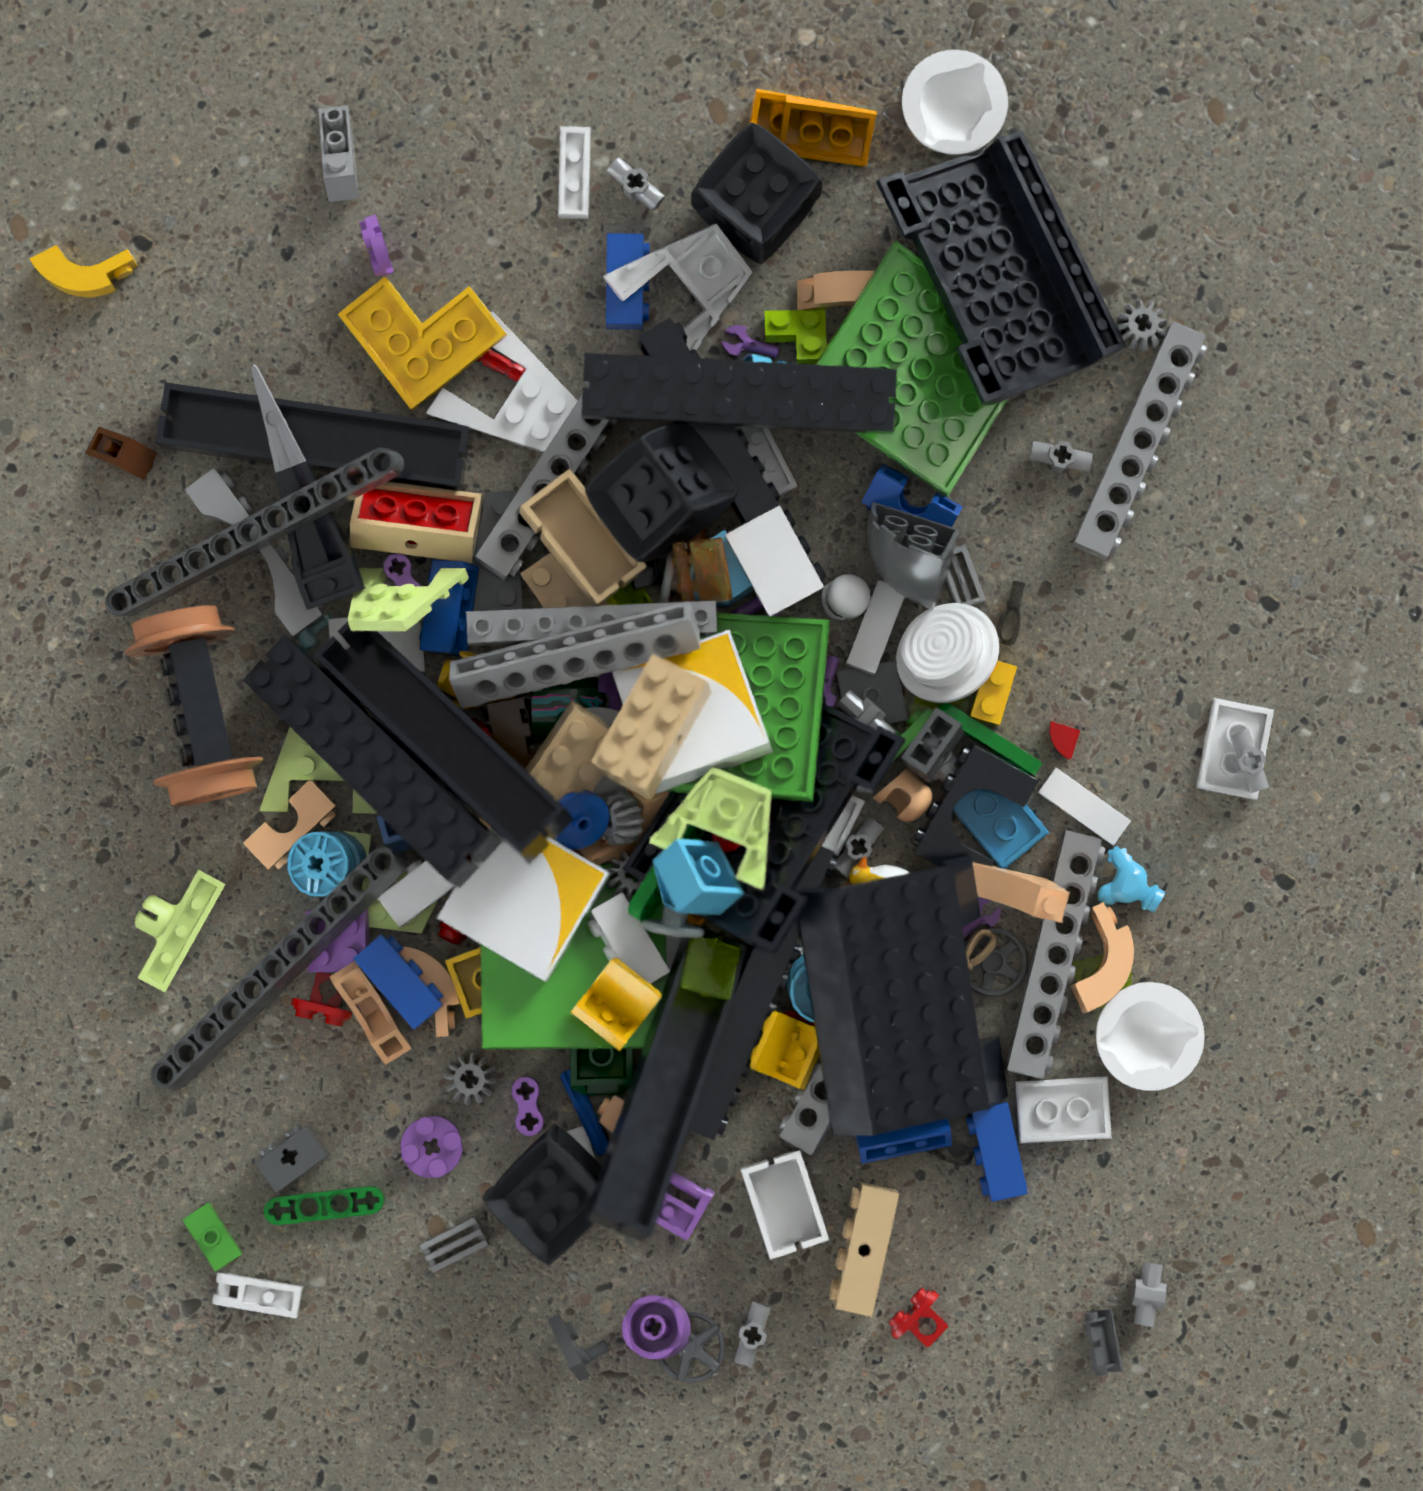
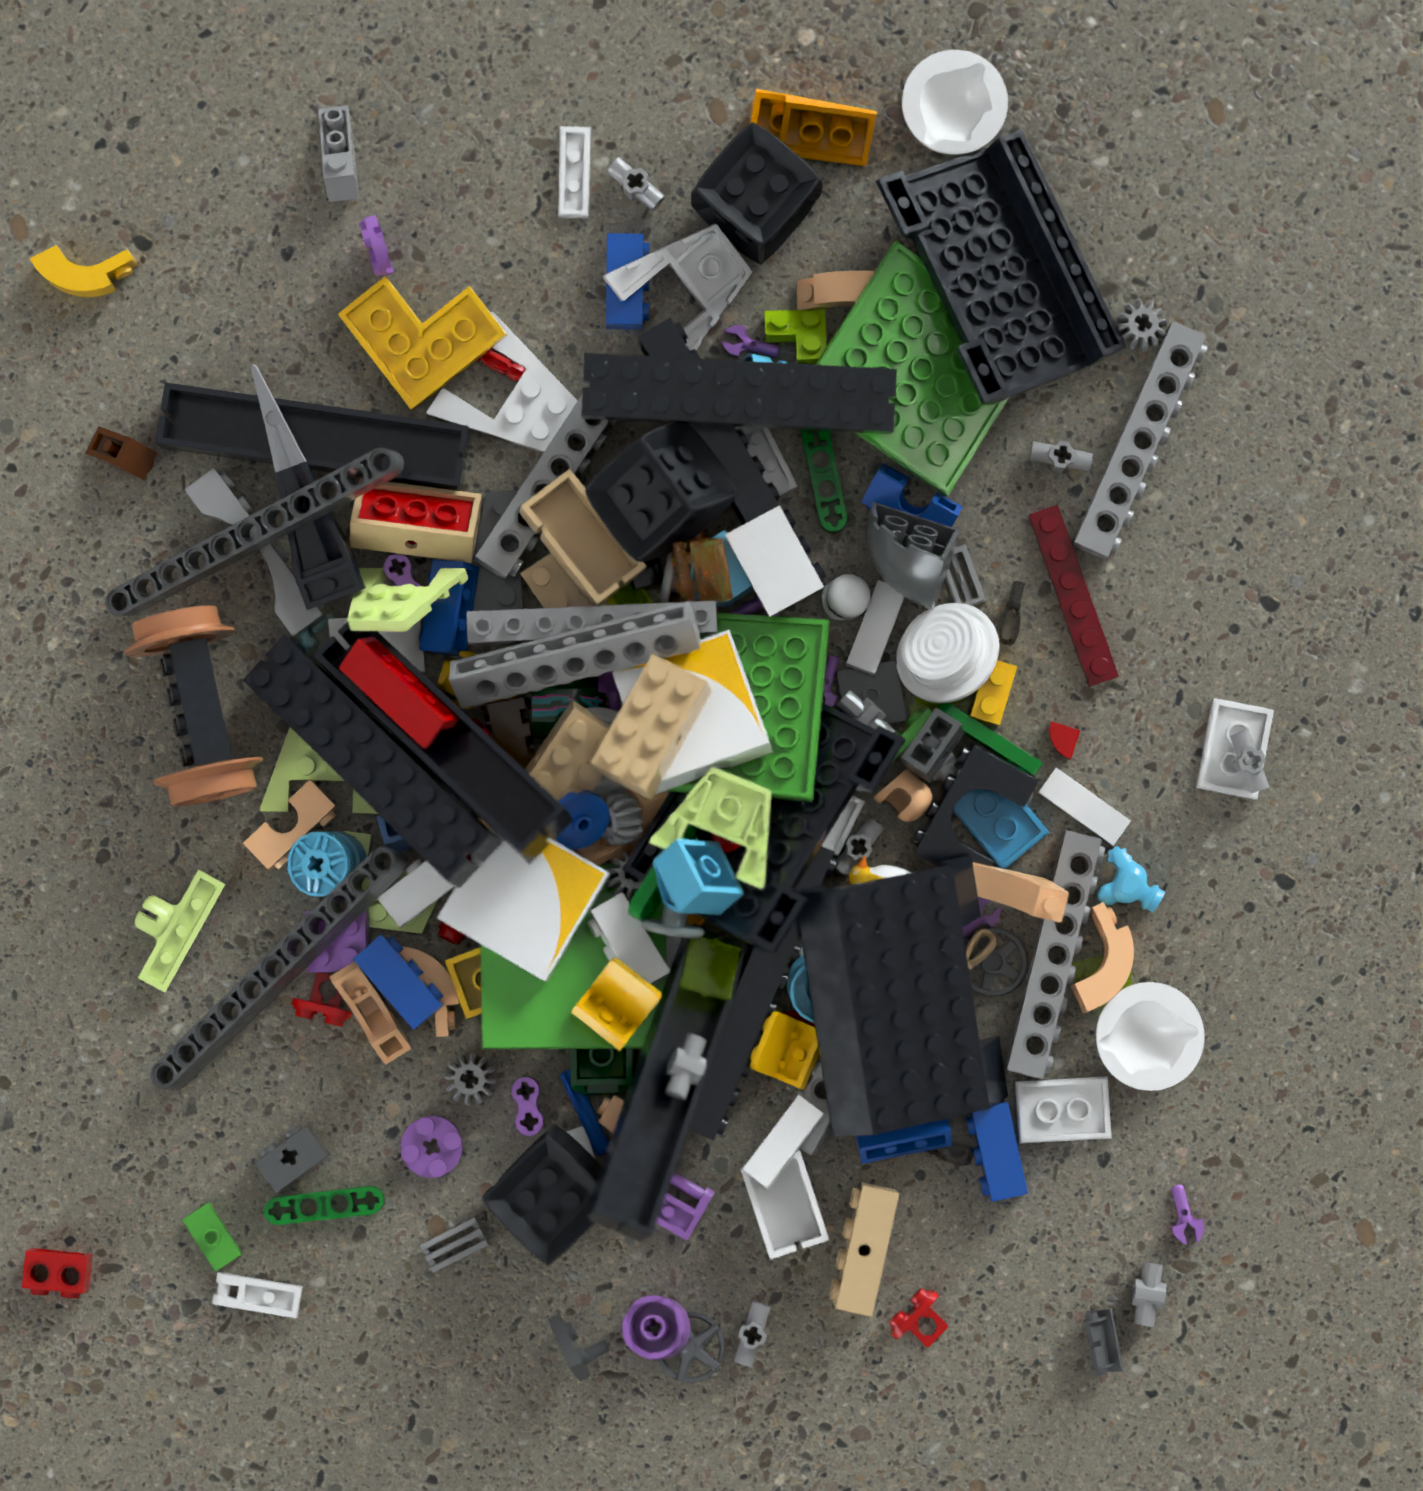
none -> red brick [21,1248,93,1298]
none -> red panel [339,637,459,748]
none -> light grey axle [666,1034,707,1100]
none -> white tile [742,1095,824,1190]
none -> green beam [801,430,847,533]
none -> dark red plate [1028,505,1119,687]
none -> medium lavender bar [1171,1185,1205,1245]

